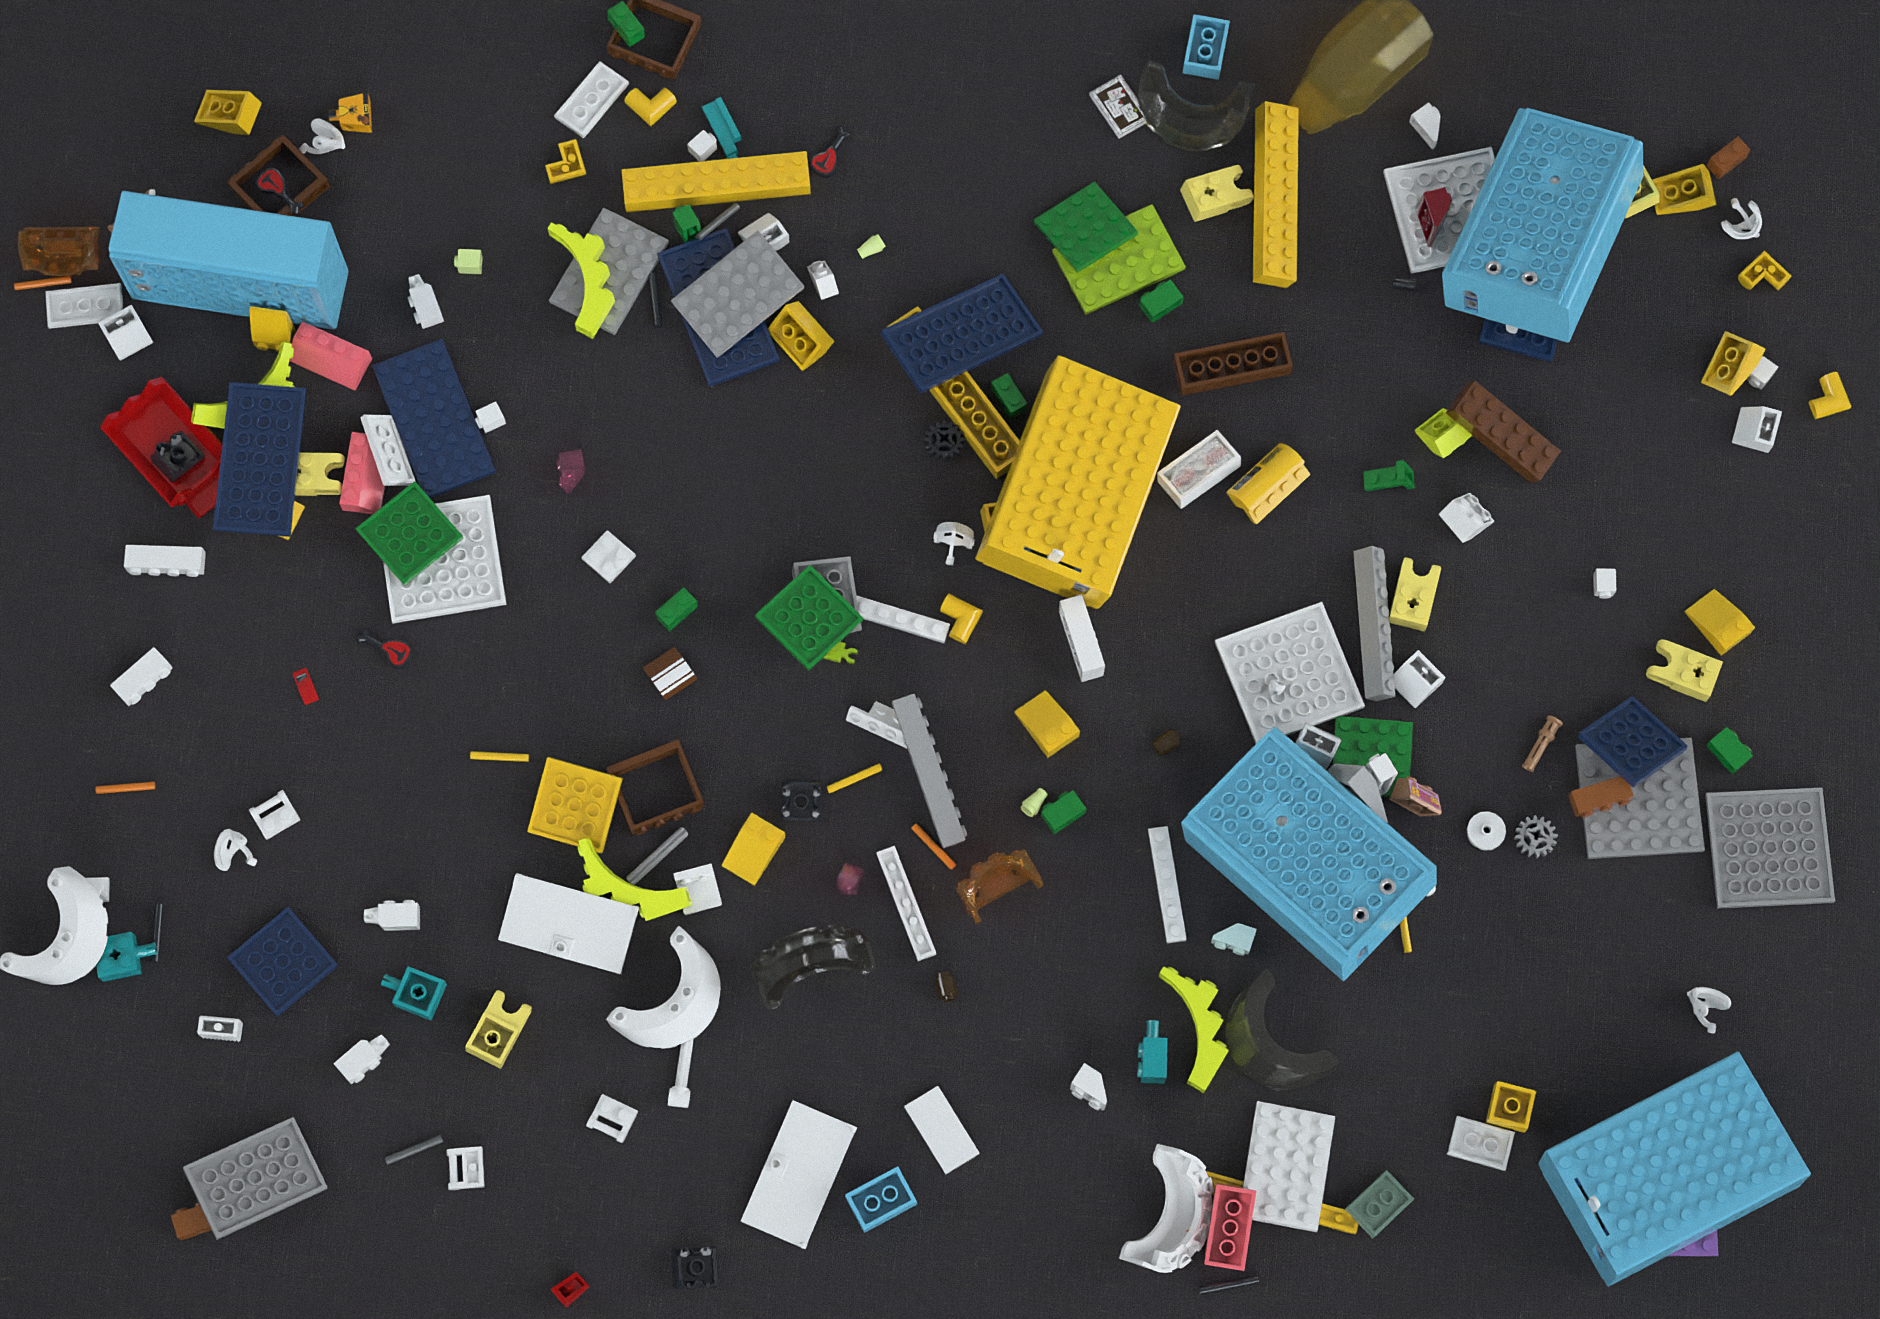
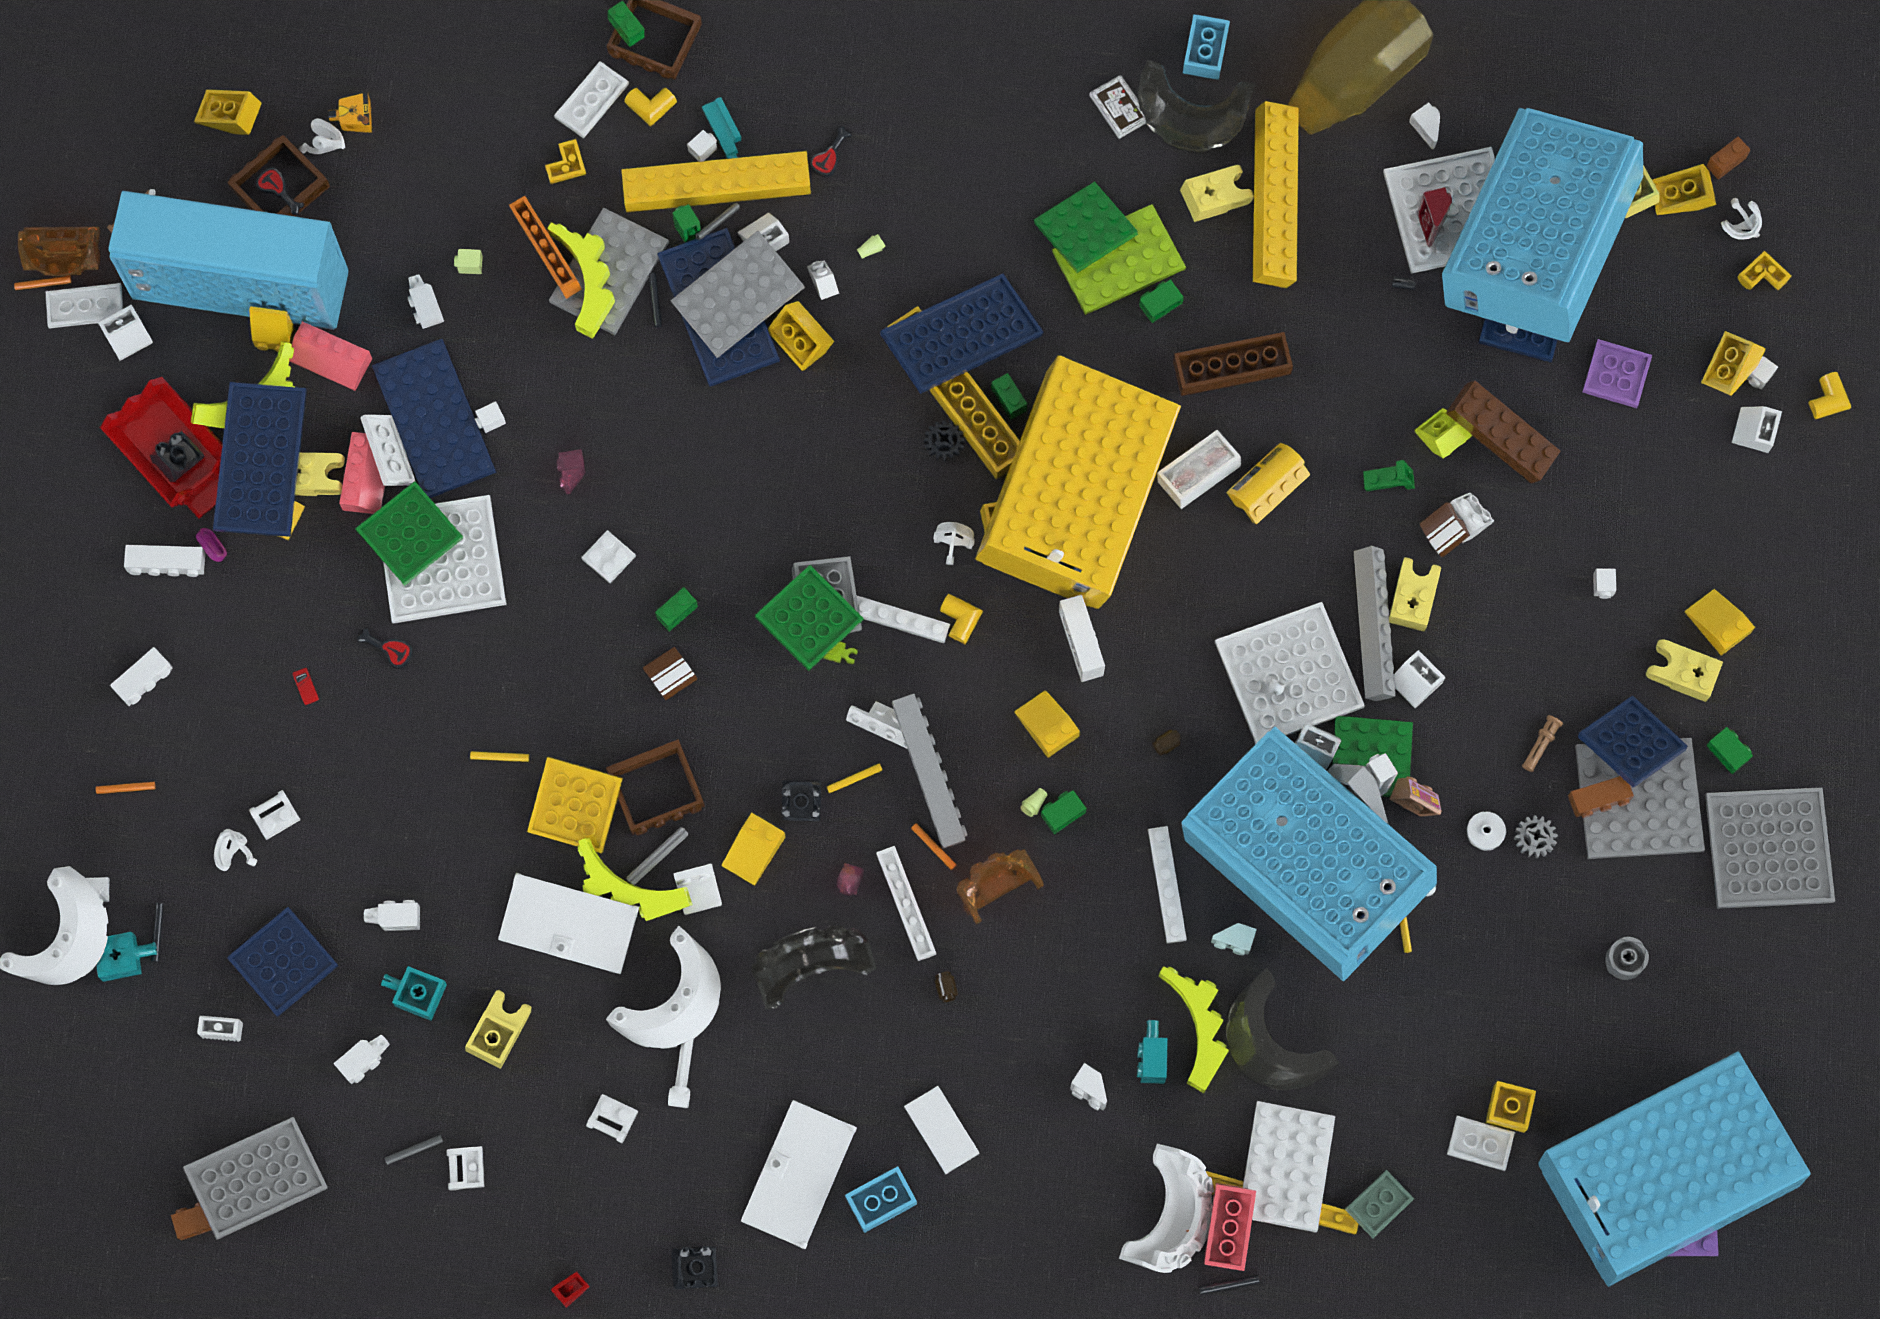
white helmet [1687,987,1731,1033] -> none
none -> magenta tile [196,528,227,562]
none -> orange brick [509,196,582,299]
none -> reddish brown slope [1420,502,1470,557]
none -> medium lavender plate [1582,339,1652,408]
none -> light grey brick [1605,937,1649,980]

